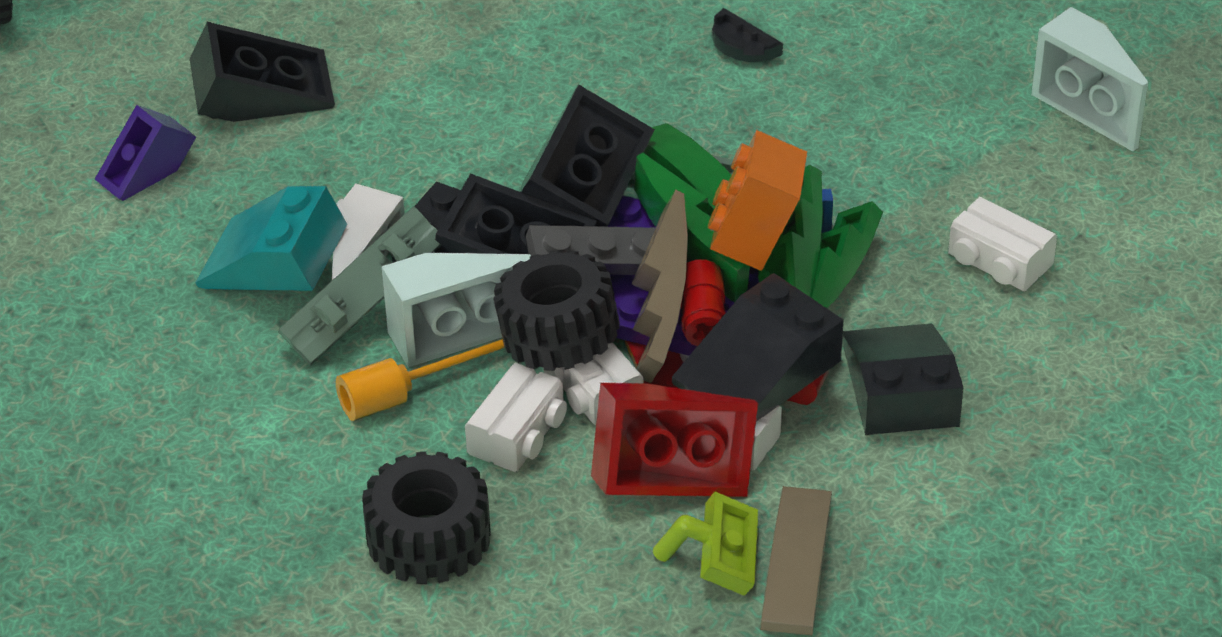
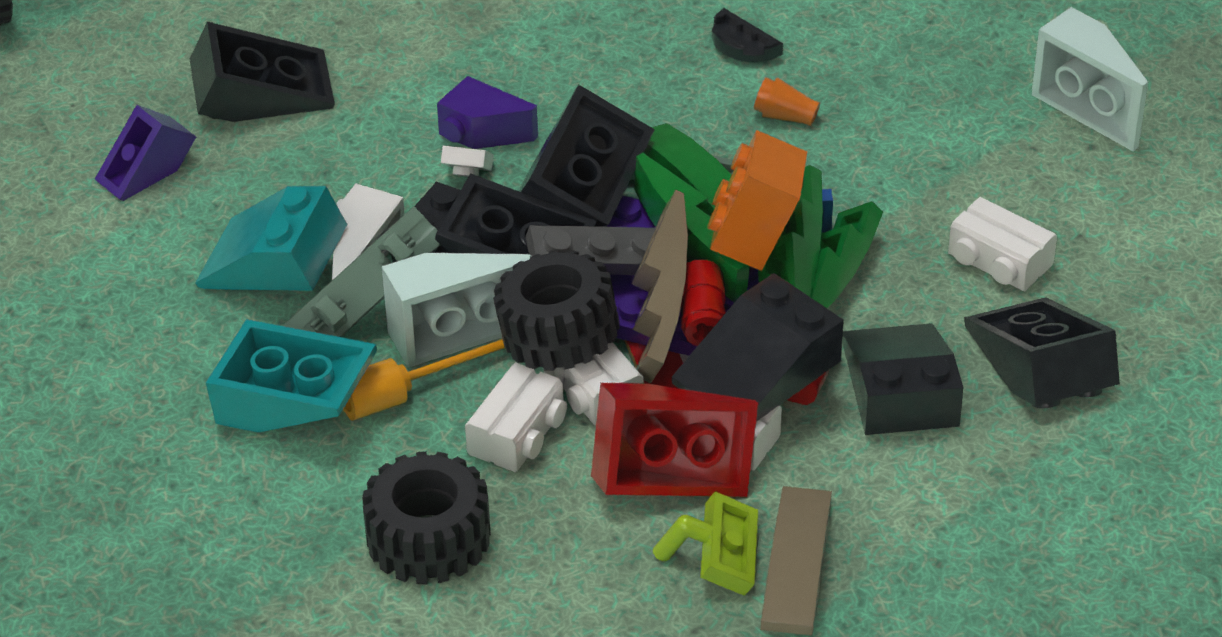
none -> teal slope [206,319,377,433]
none -> dark purple slope [437,76,538,149]
none -> white plate [441,146,494,177]
none -> orange cone [754,77,820,126]
none -> black slope [964,297,1120,408]

